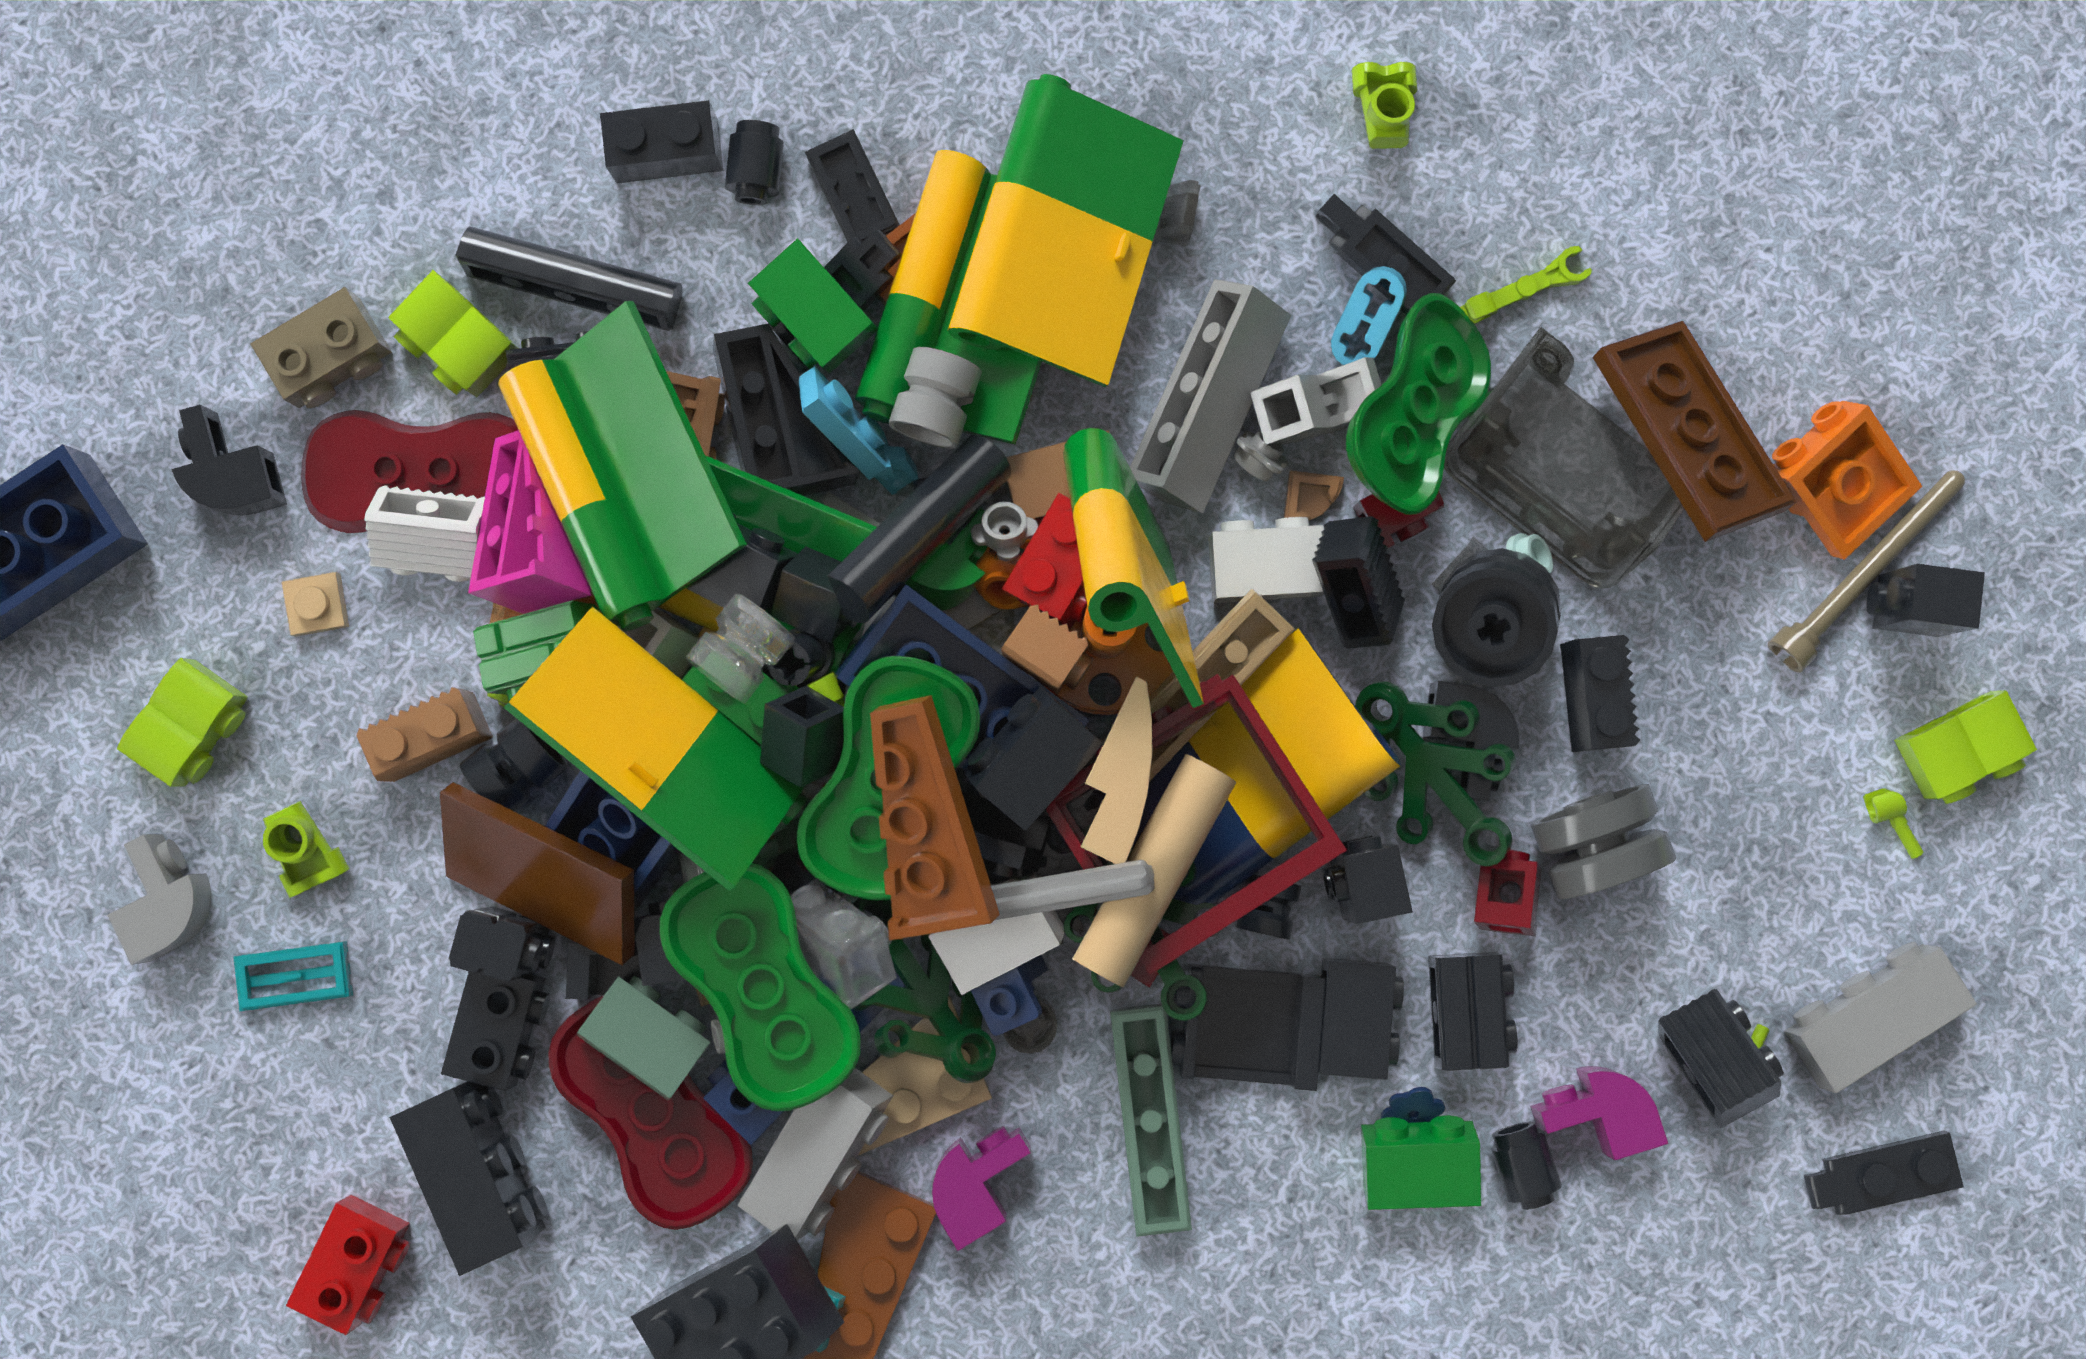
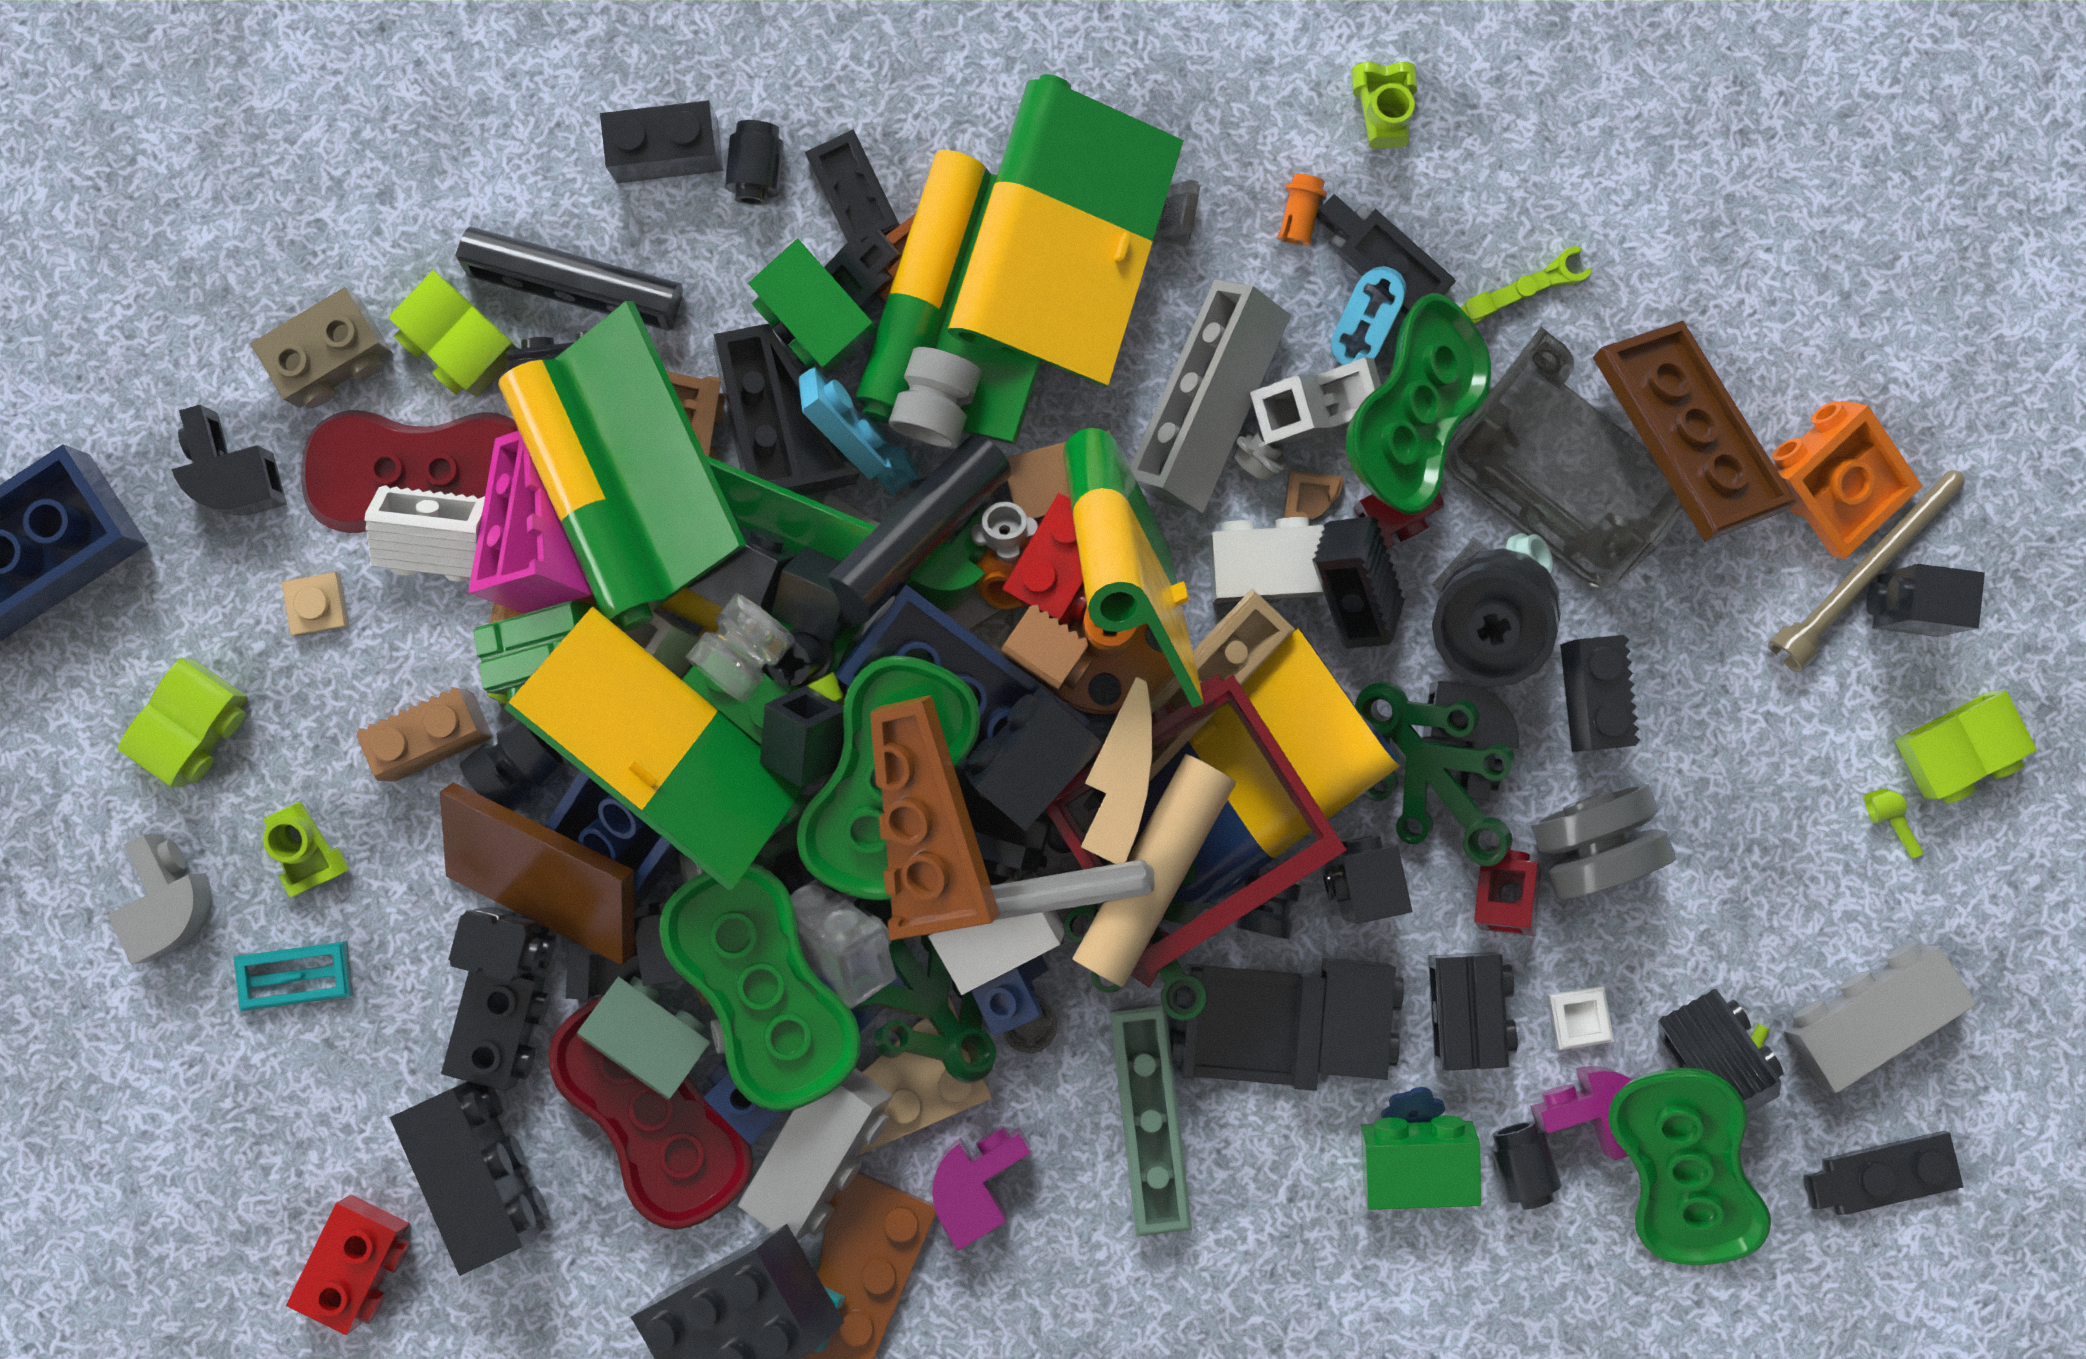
none -> orange pin [1277,173,1327,247]
none -> white tile [1547,986,1614,1051]
none -> green plate [1608,1068,1771,1265]

